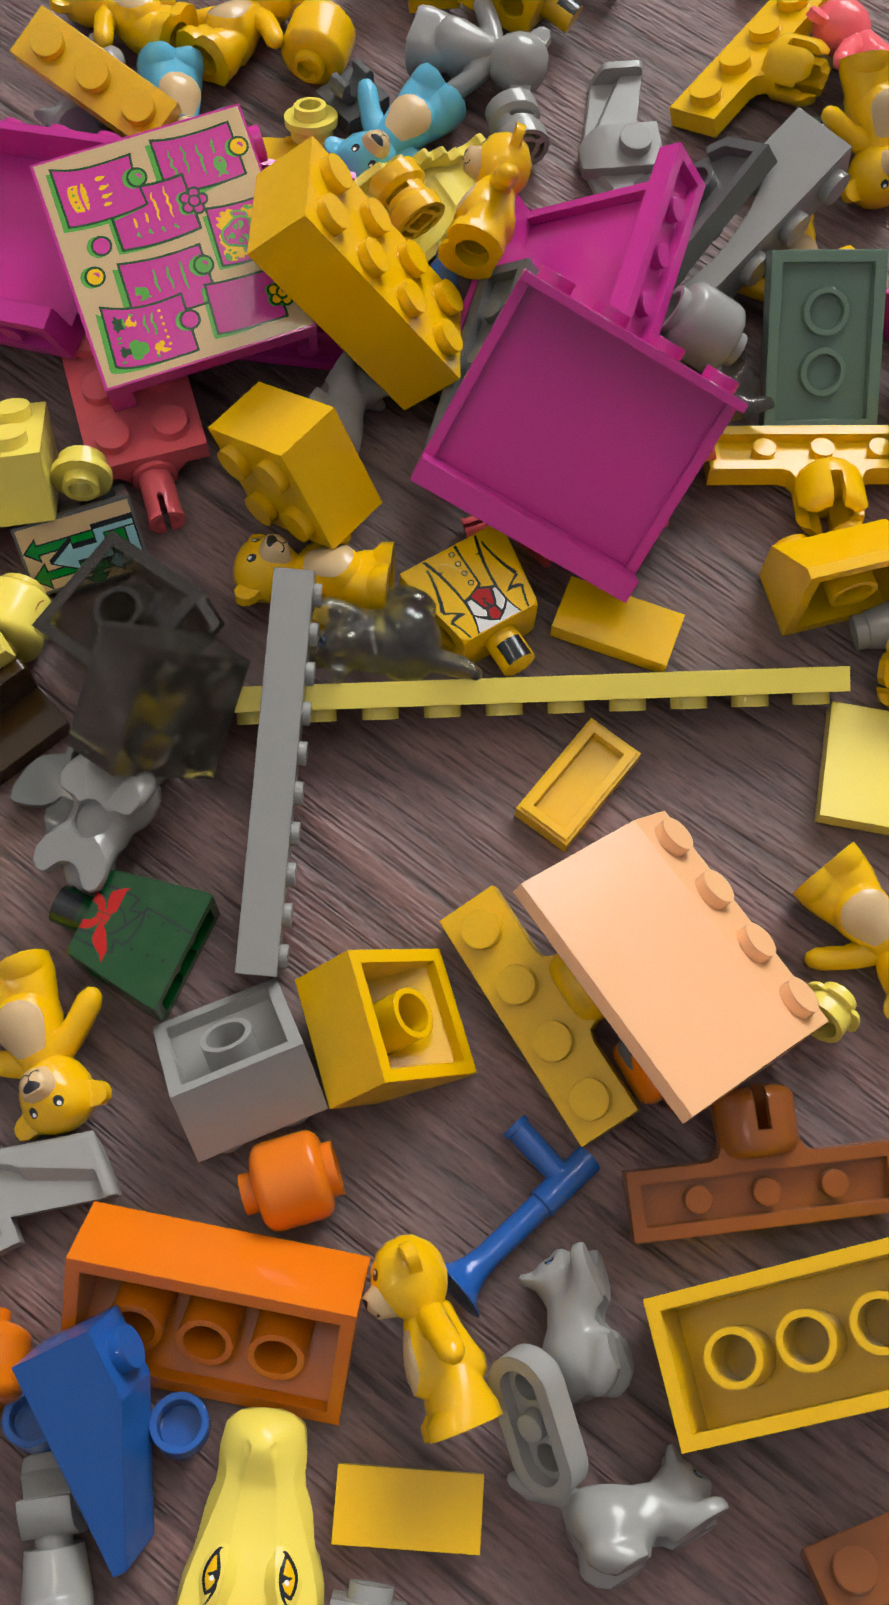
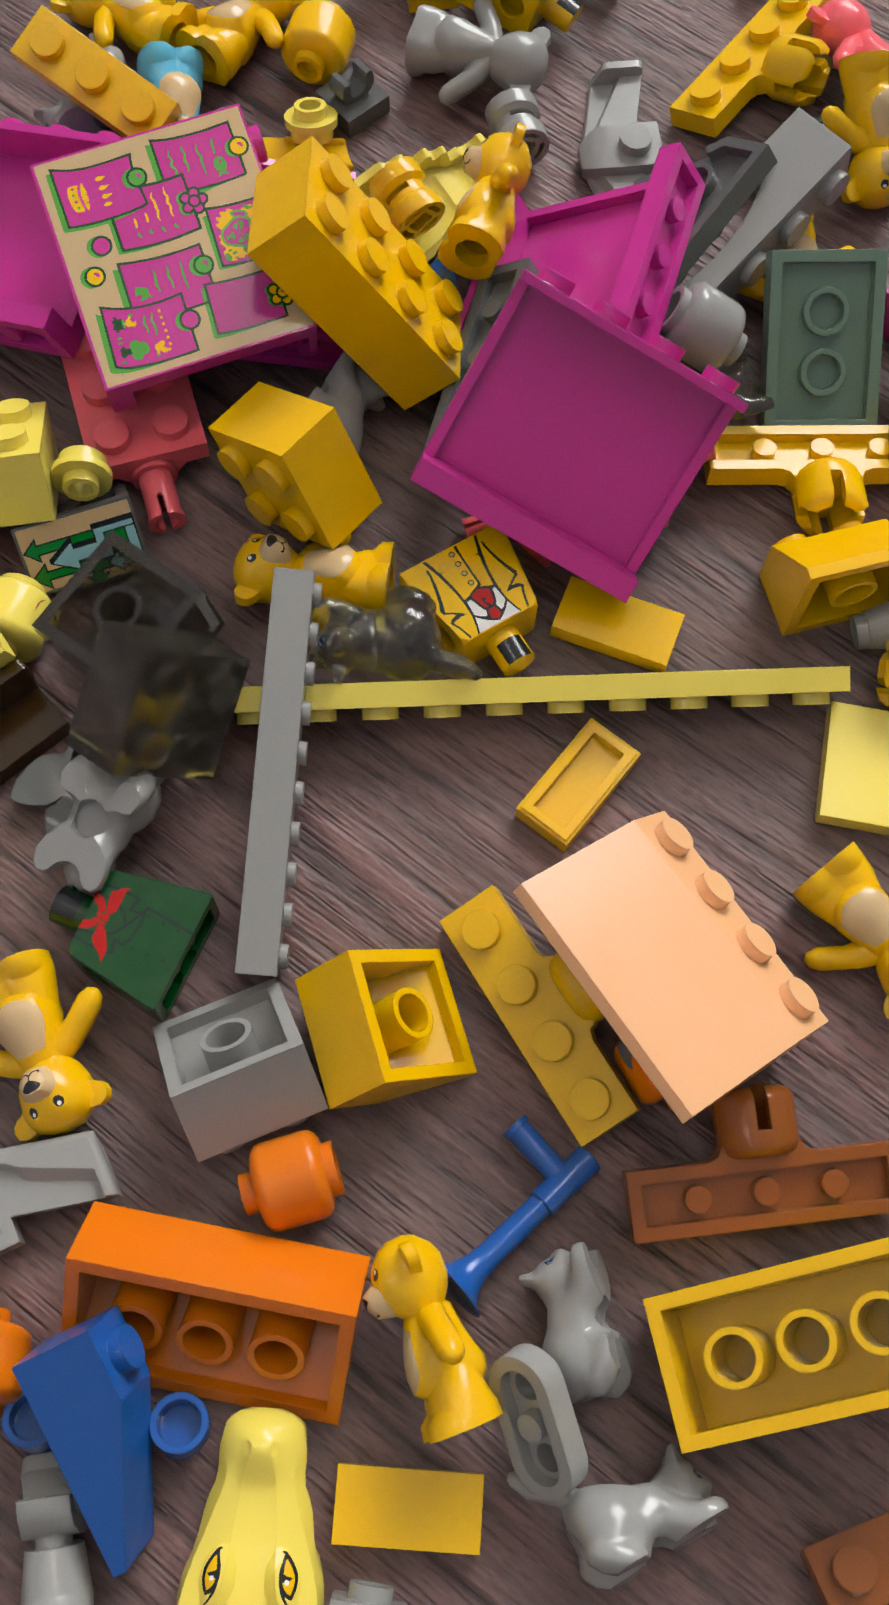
medium azure piece [323,63,466,178] -> none
light yellow plate [808,981,860,1043] -> none

